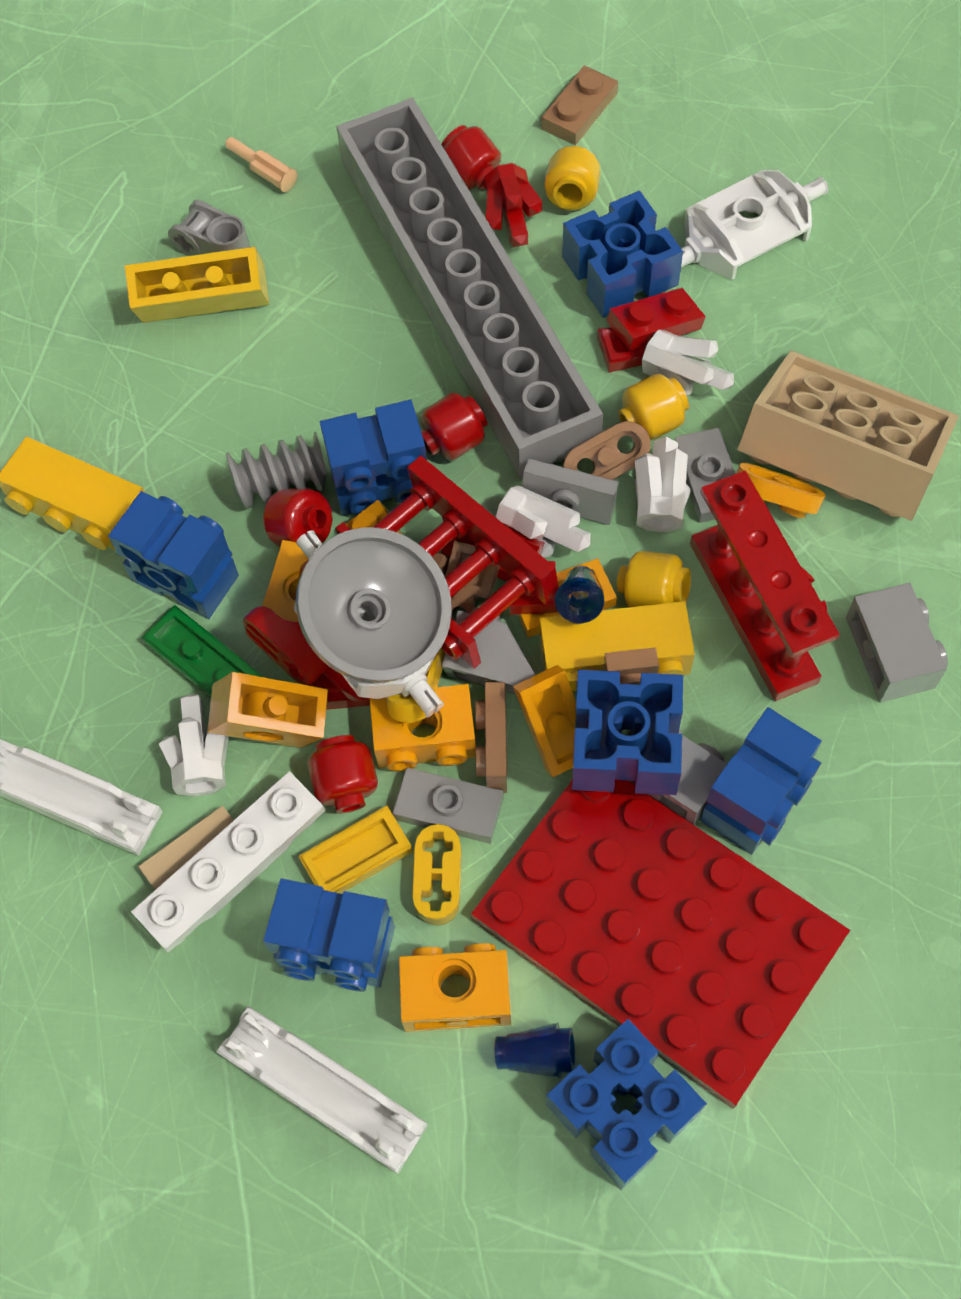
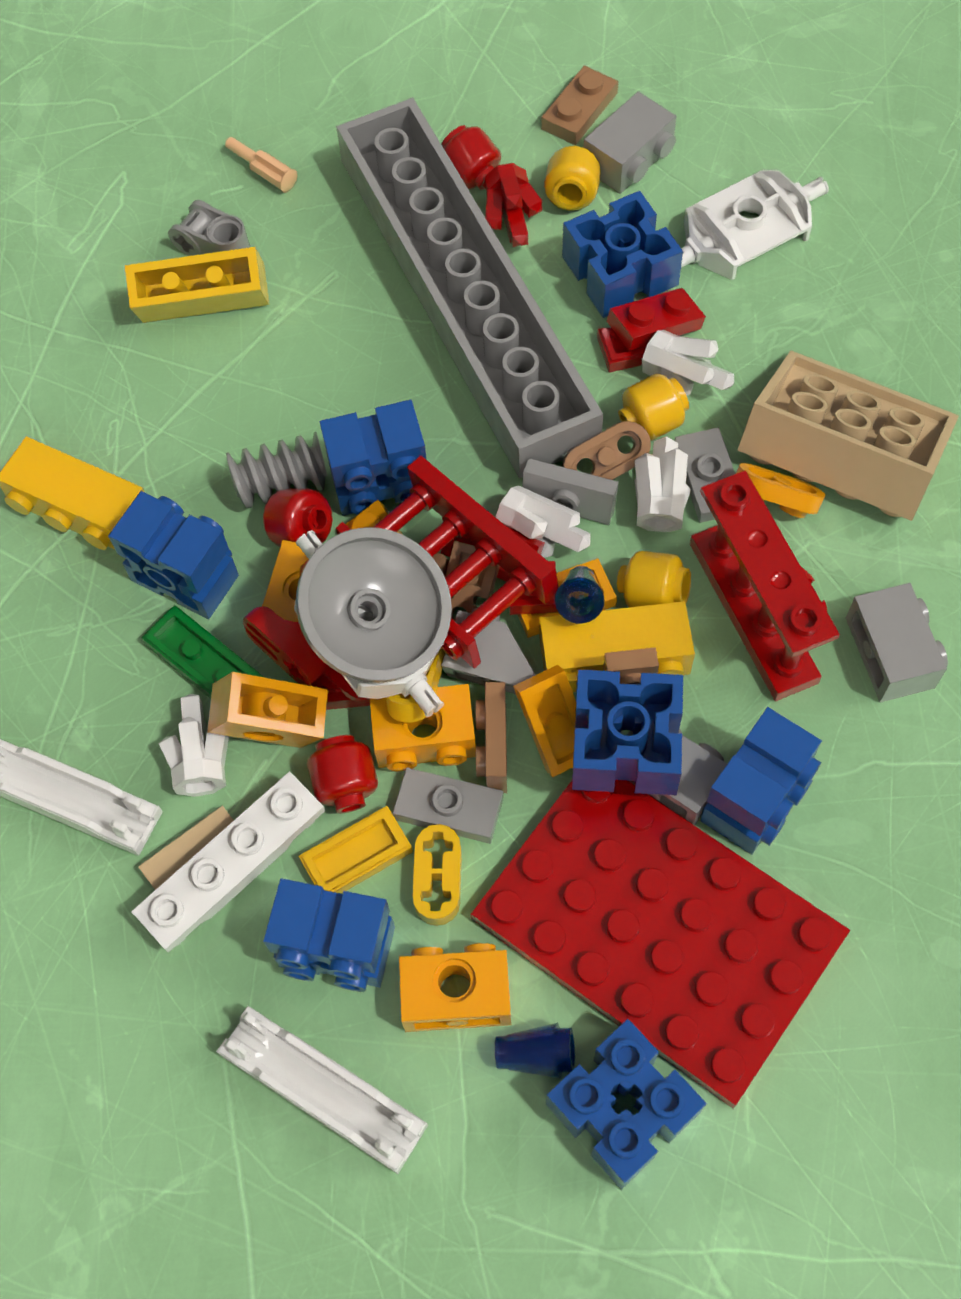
red head [420,392,488,461] -> none
none -> light grey brick [584,91,676,194]

